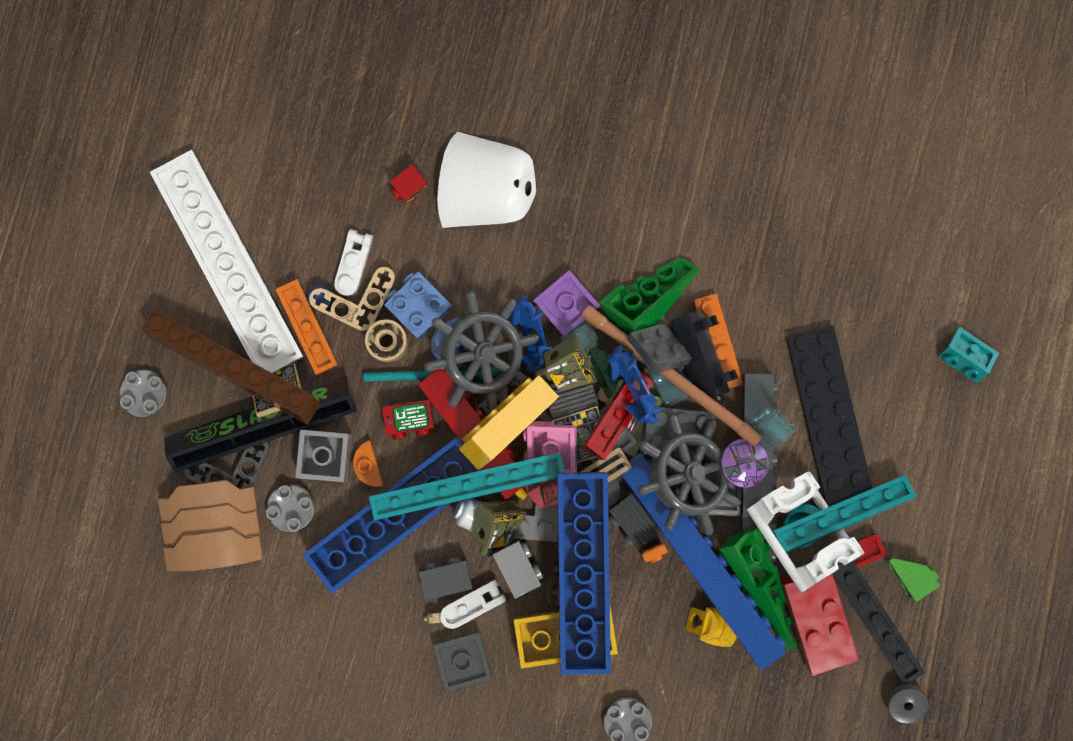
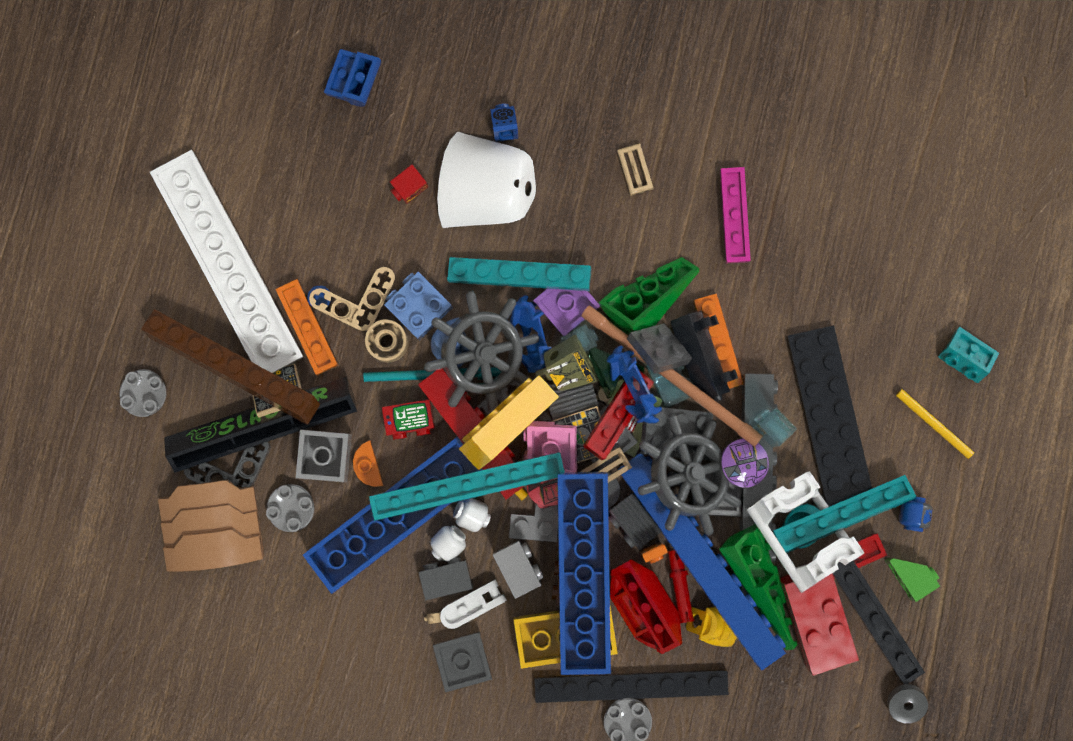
white plate [334,229,373,297] -> none
olive torso [472,499,527,557] -> none
none -> blue brick [324,49,381,107]
none -> white head [430,526,466,561]
none -> teal plate [447,257,592,291]
none -> blue slope [490,104,518,142]
none -> black plate [535,670,729,703]
none -> red wedge [610,559,682,654]
none -> tan tile [617,144,653,196]
none -> red pin [667,550,694,623]
none -> dark pink plate [720,167,751,264]
none -> yellow bar [896,389,974,459]
none -> blue head [899,497,933,532]

